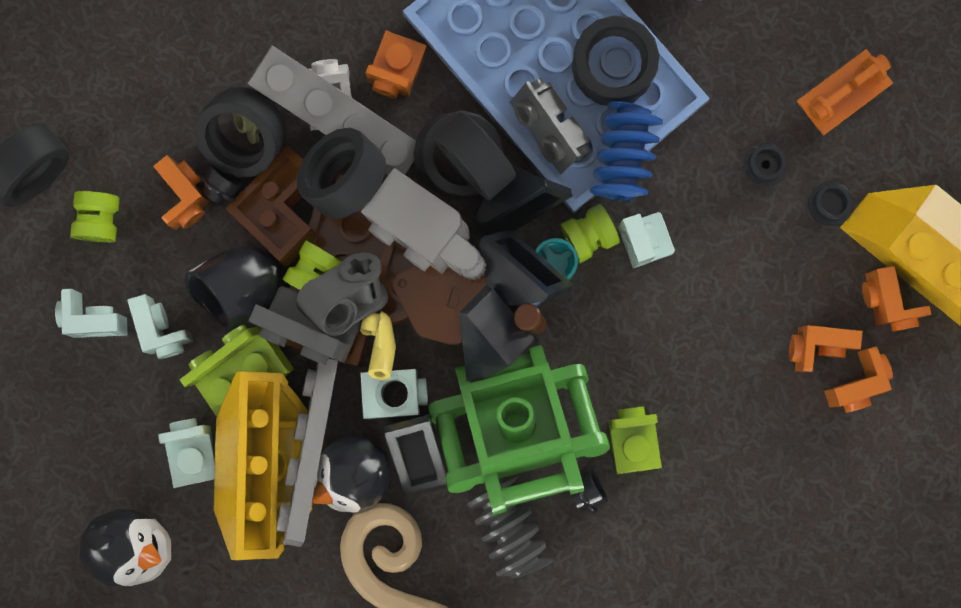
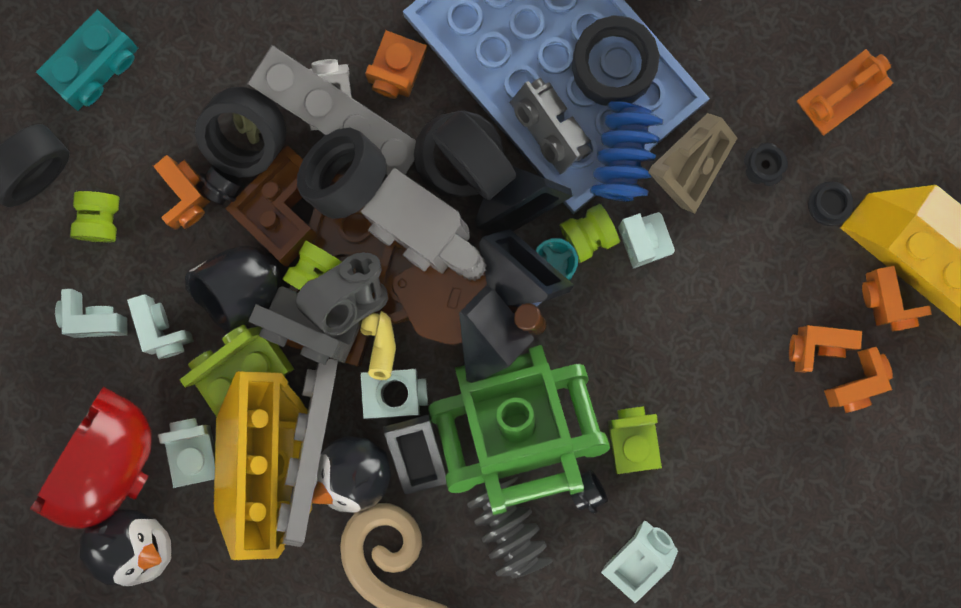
none -> red cylinder [30,387,152,529]
none -> teal bracket [36,9,139,111]
none -> light aqua bracket [601,521,678,603]
none -> dark tan wing [648,113,737,213]

